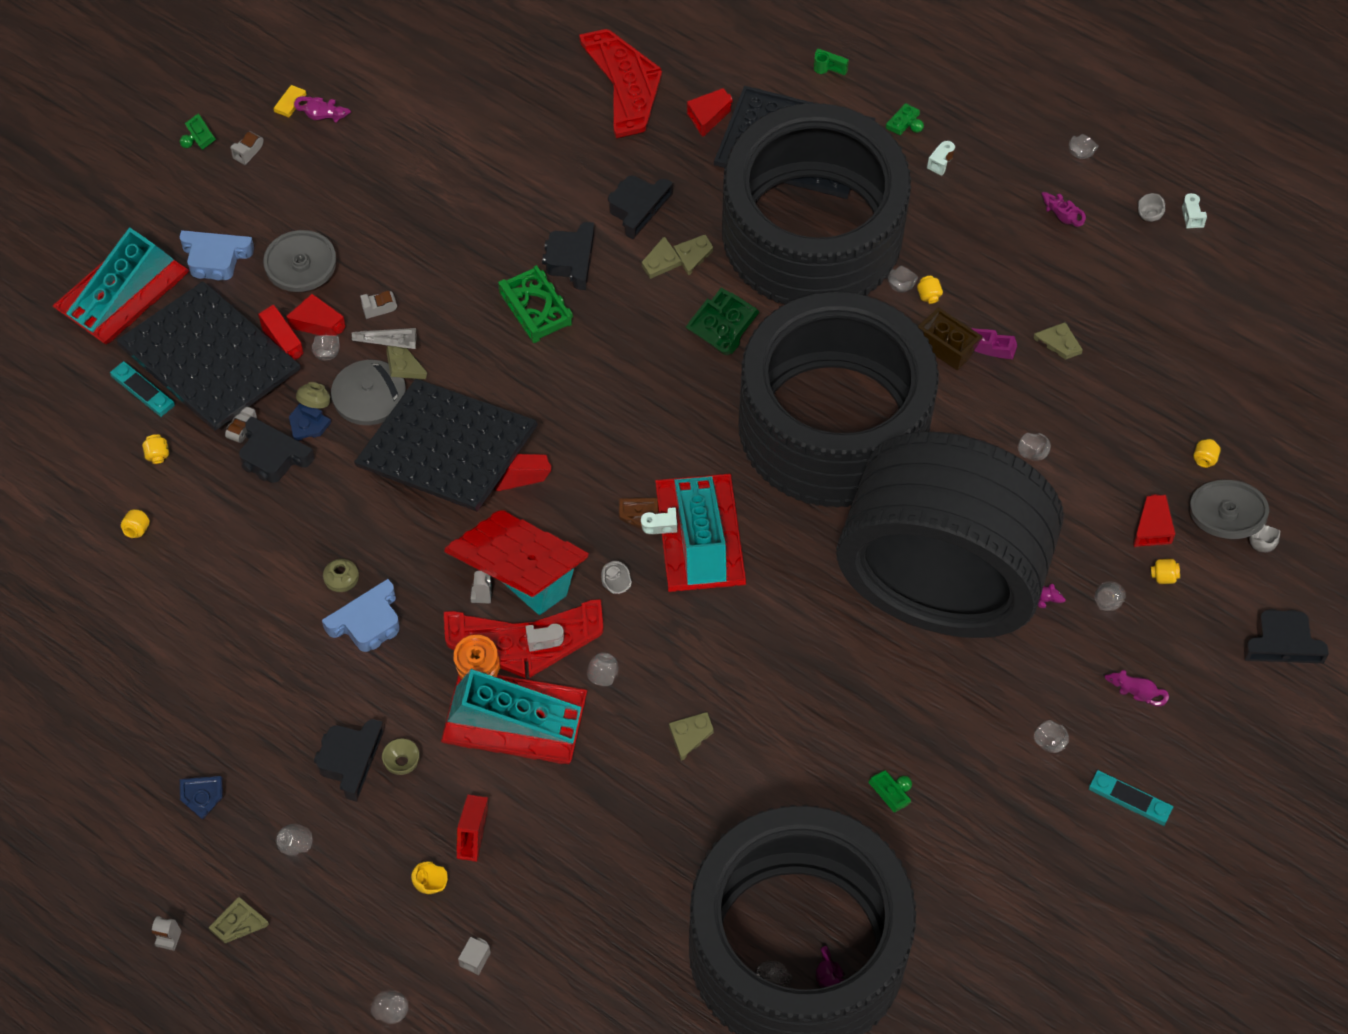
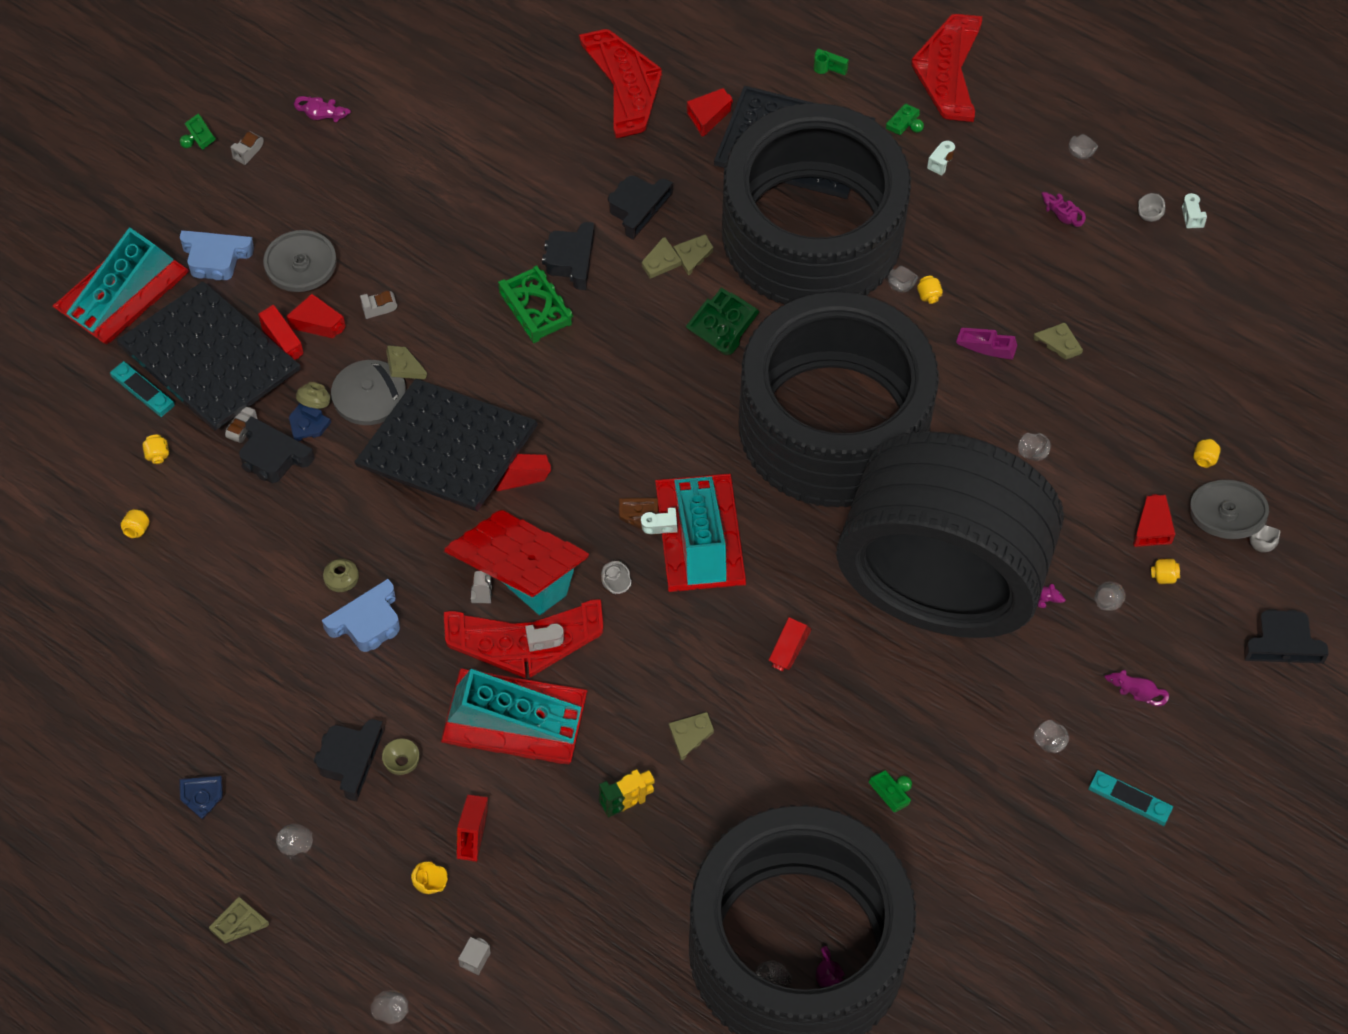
light grey leg [152,916,181,951] -> none
yellow tile [274,85,307,118] -> none
clear hair [311,335,340,361] -> none
light grey wing [352,328,416,349] -> none
orange wheel [454,635,500,679] -> none
clear hair [587,653,619,686] -> none
dark brown slope [918,307,983,371] -> none
none -> hips [599,769,655,818]
none -> red slope [769,617,812,672]
none -> red wing [911,14,982,122]

